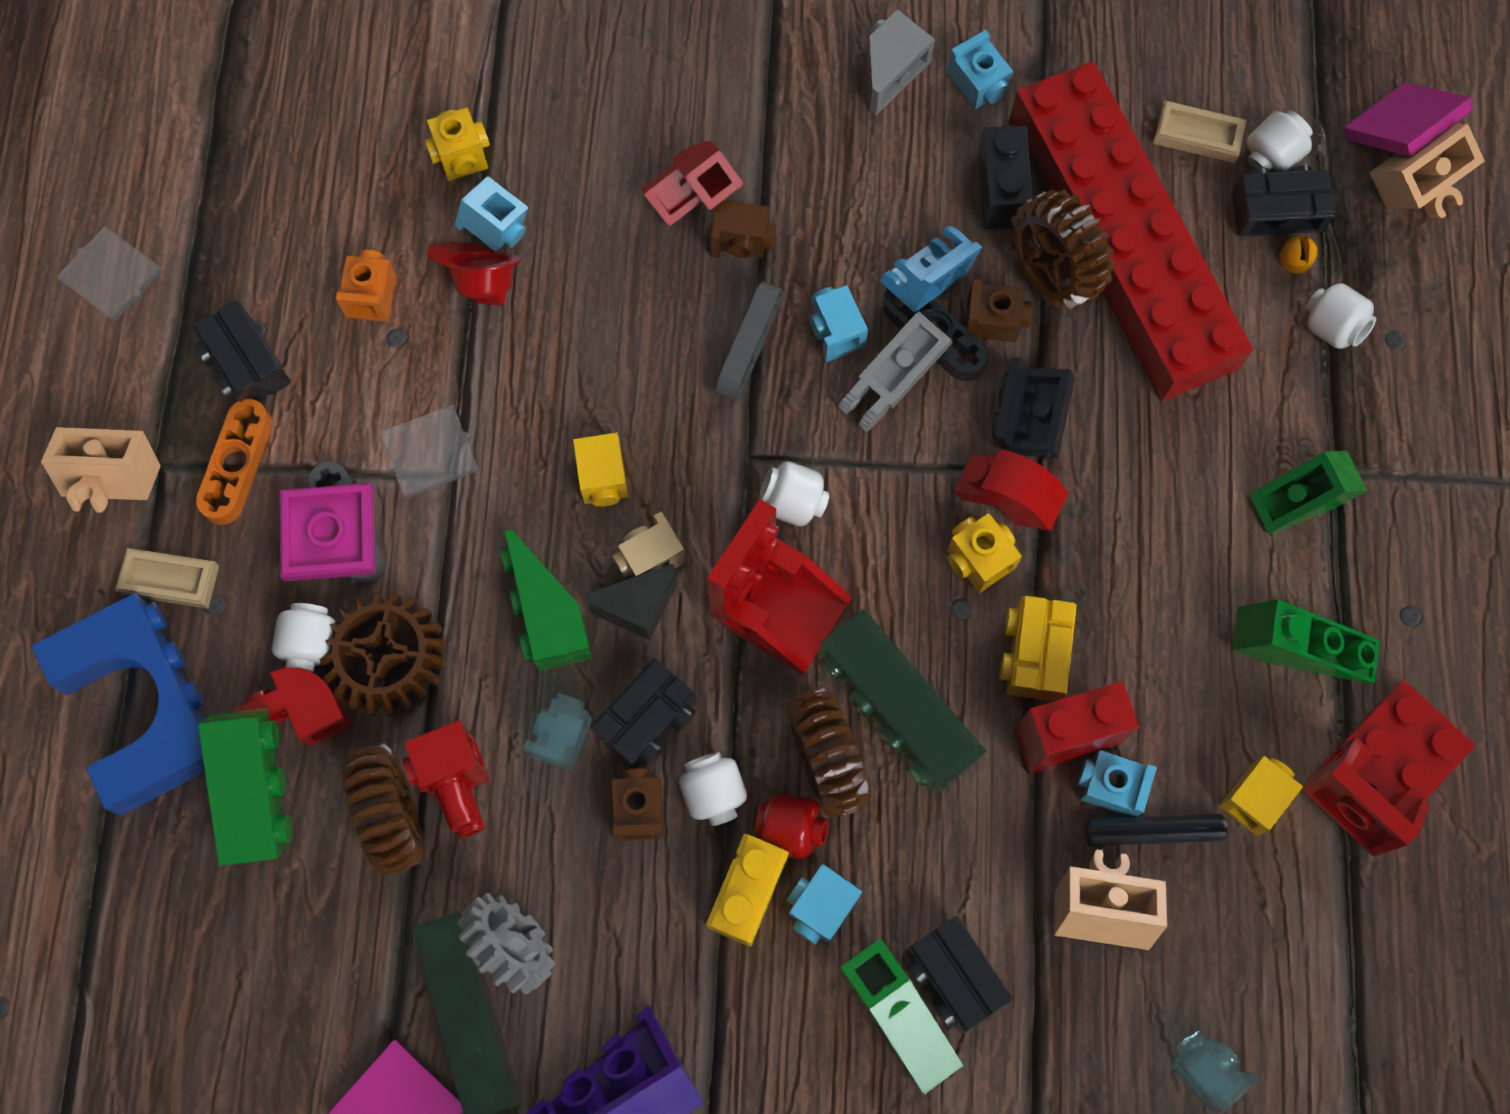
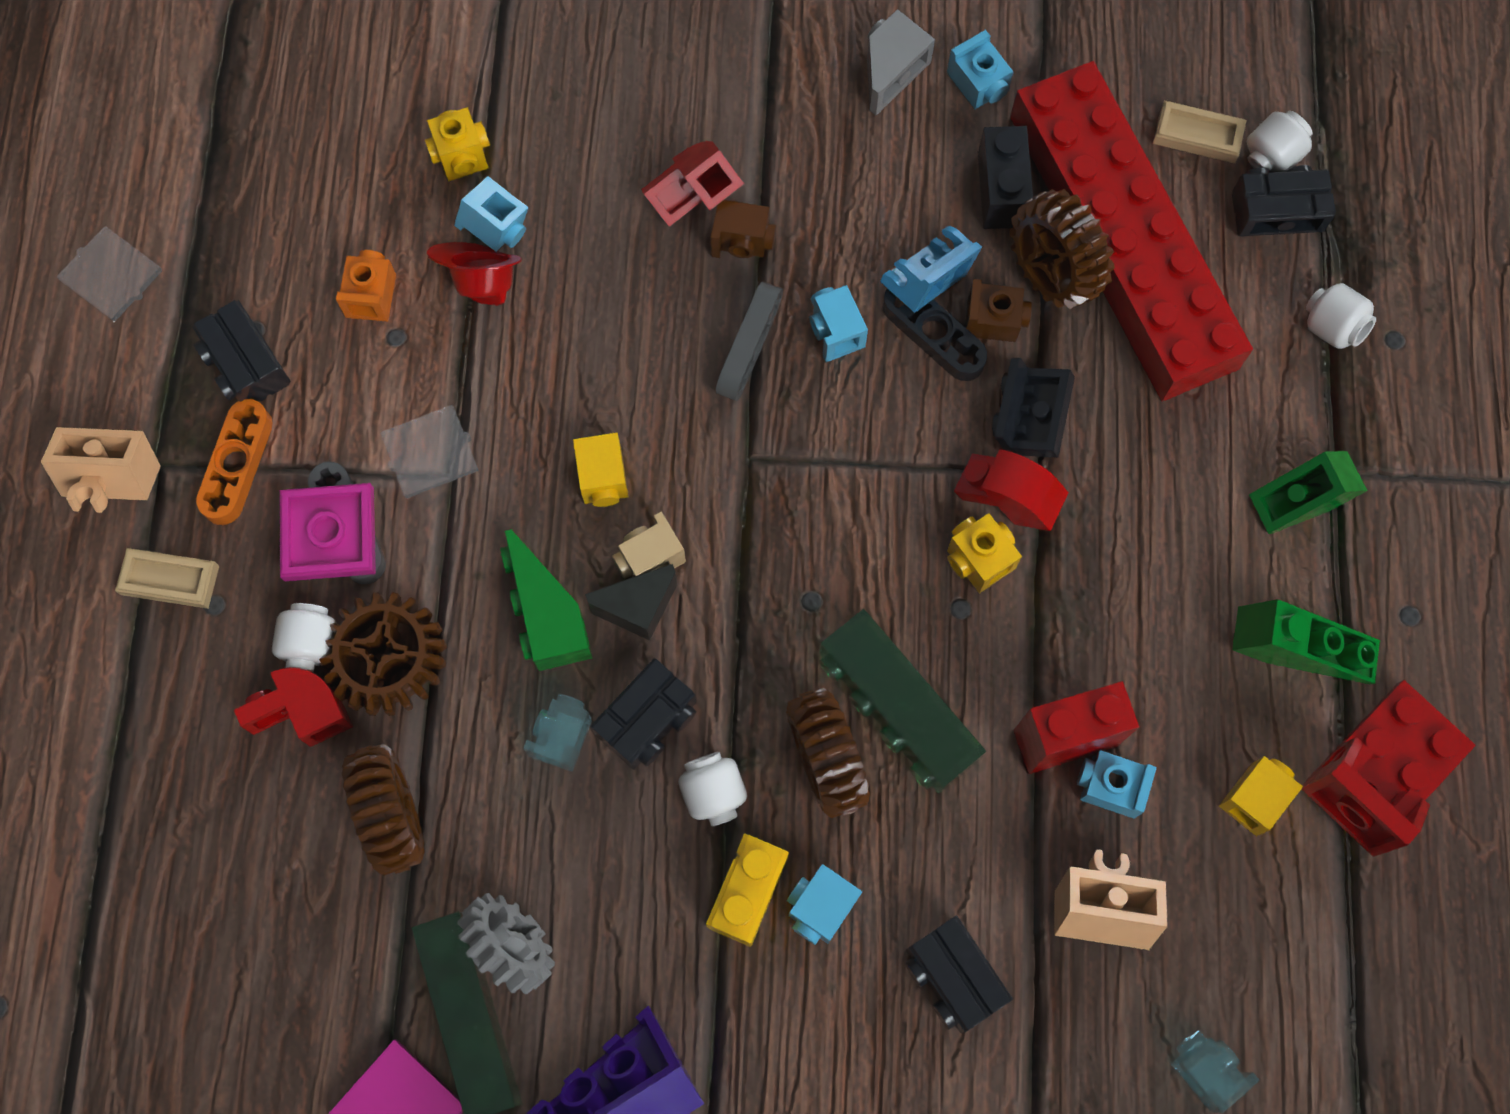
blue arch [31,593,205,816] -> none
green brick [198,708,293,866] -> none
red brick [402,720,490,839] -> none
reddish brown brick [612,769,664,841] -> none
red bracket [707,499,852,676] -> none
red head [755,793,829,859] -> none
white head [759,461,829,526] -> none
light grey hinge [838,311,952,432] -> none
slope [838,938,964,1095] -> none
yellow brick [999,596,1077,702] -> none
black axle [1085,814,1228,846] -> none
light orange hinge [1279,235,1318,273] -> none
dark pink tile [1344,82,1473,157] -> none
light nougat brick [1370,124,1485,218] -> none

